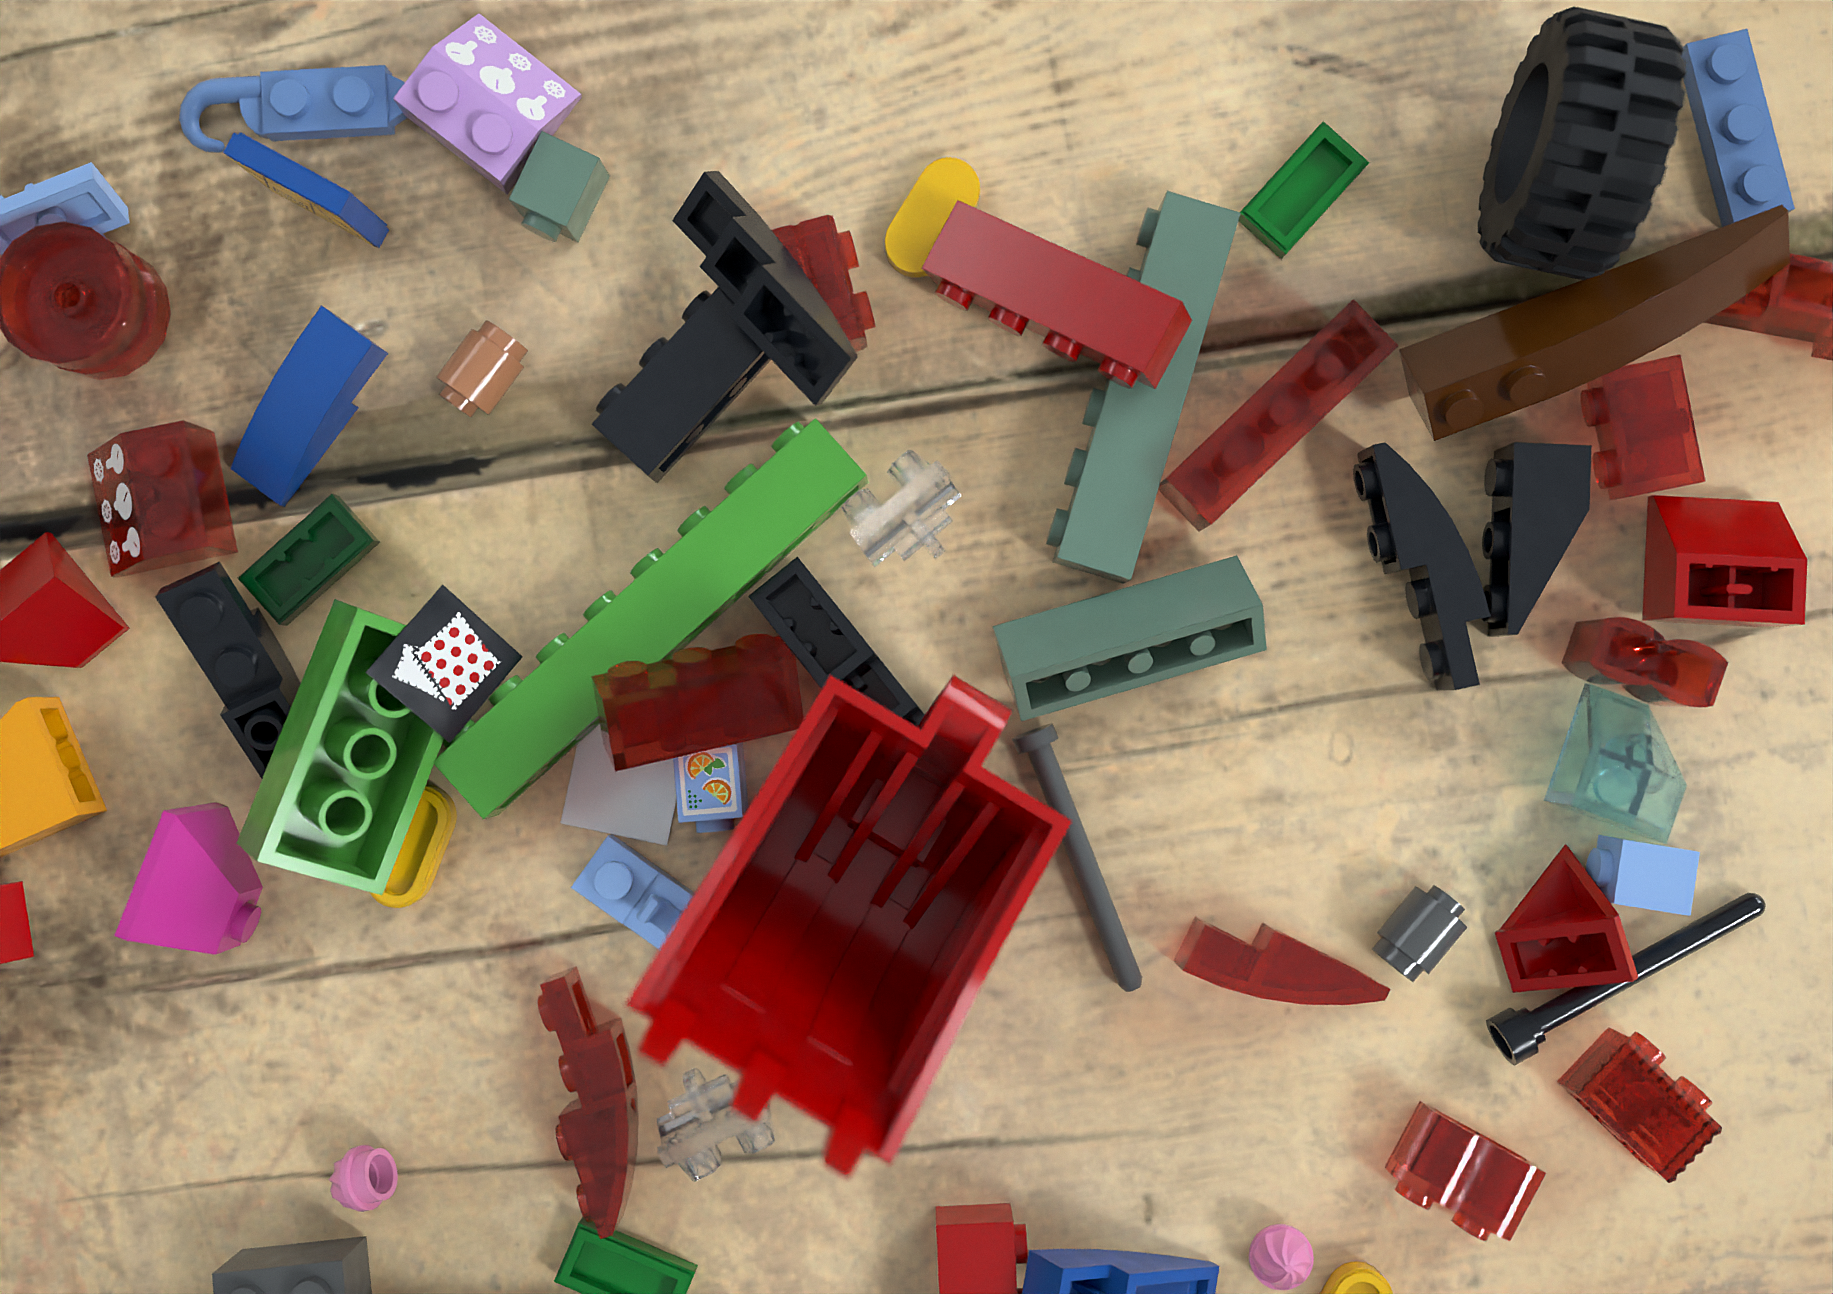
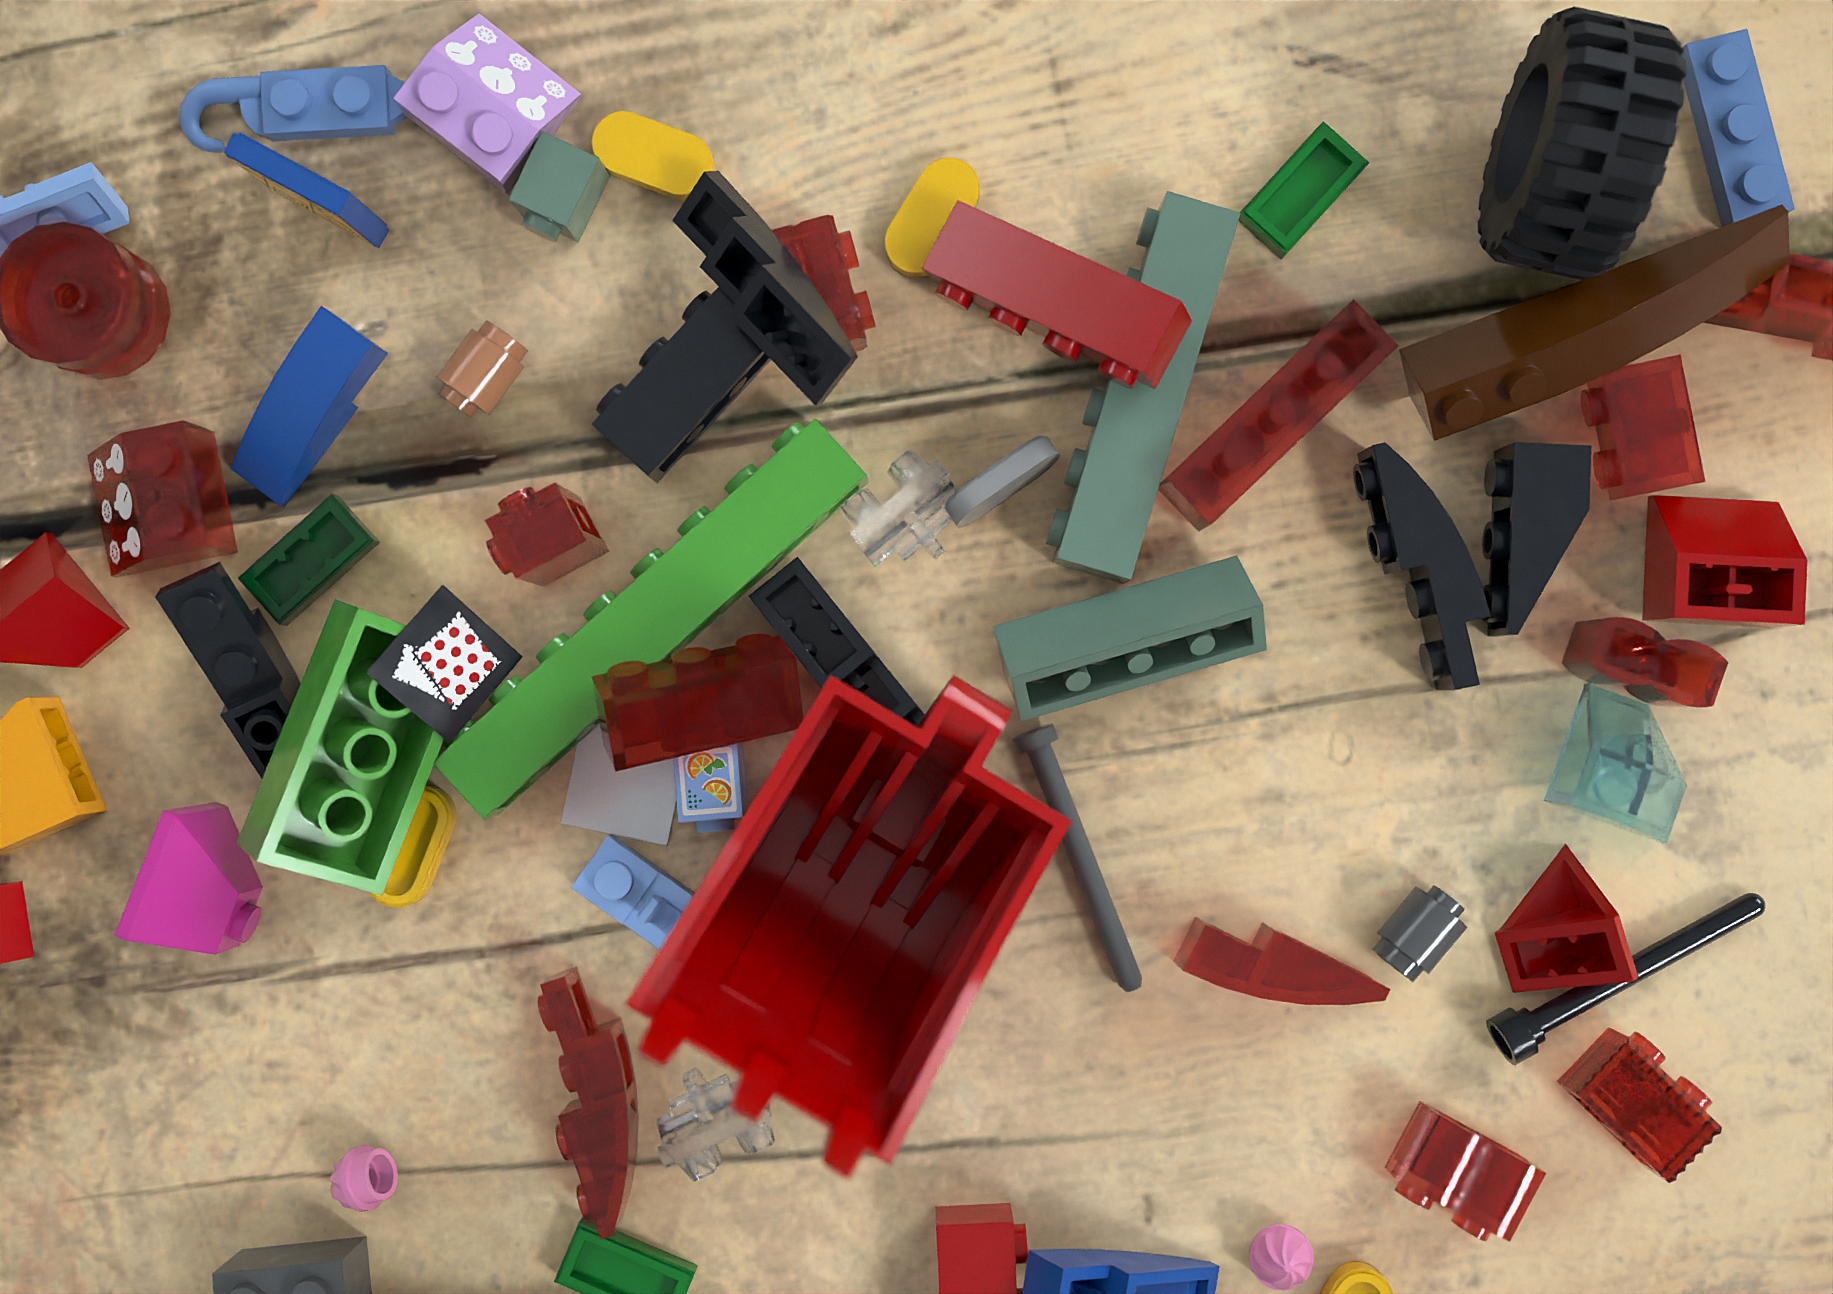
light blue brick [1586,835,1700,916] -> none
none -> clear red brick [485,483,609,587]
none -> yellow tile [592,111,715,201]
none -> light grey tile [944,436,1060,528]

